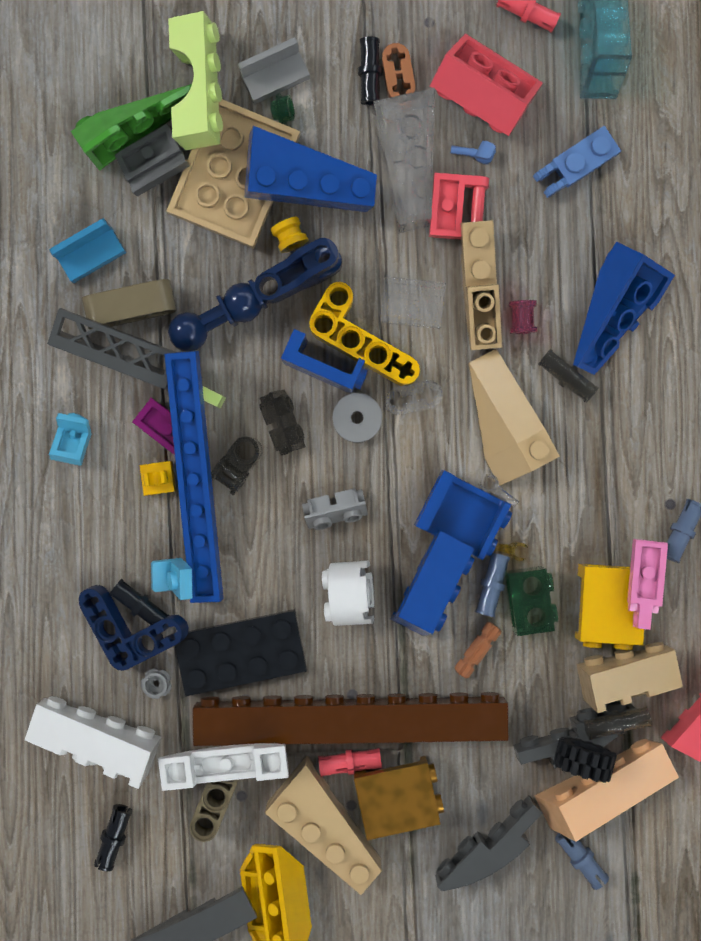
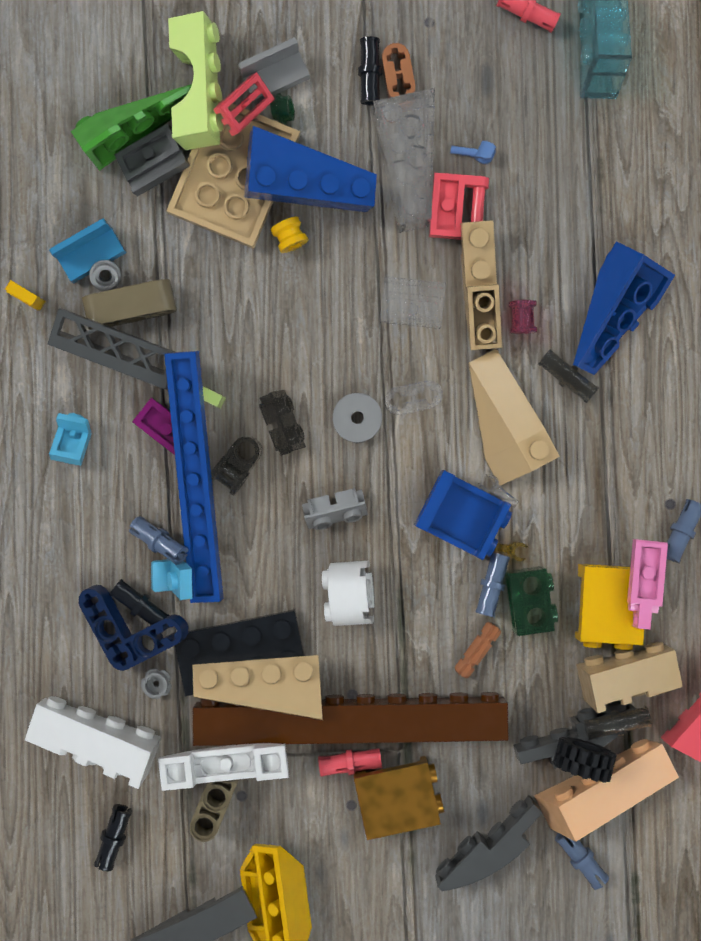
yellow tile [139,461,176,496] -> none
dark blue piece [168,238,342,352] -> none
tan wedge [265,756,382,895] -> none
blue panel [281,329,368,394] -> none
yellow beam [309,282,420,386] -> none
blue wedge [390,531,474,636] -> none
coral slope [430,33,543,136] -> none
medium blue hinge [533,125,621,198] -> none
none -> yellow tile [5,280,46,310]
none -> light grey plate [89,260,121,291]
none -> sand blue pin [129,516,188,565]
none -> tan wing [192,655,323,720]
none -> coral tile [213,72,275,136]

